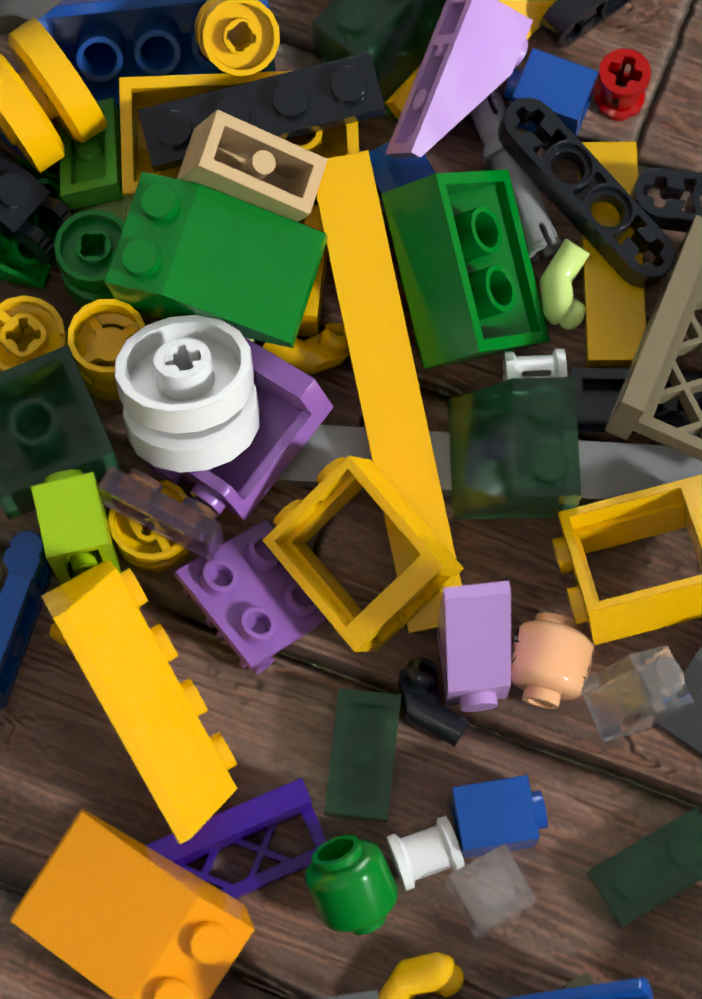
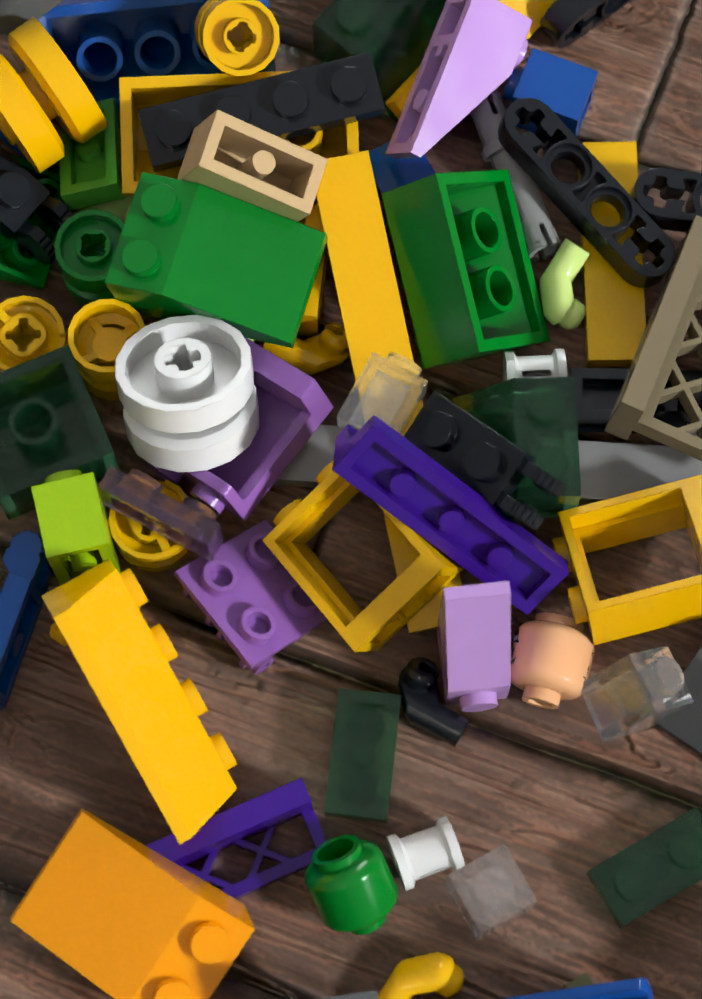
blue brick [450,775,548,859] -> none
red bush [593,48,651,122] -> none
none -> dark purple fence [332,415,569,615]
none -> clear brick [336,352,428,435]
none -> black hinge [404,390,566,530]

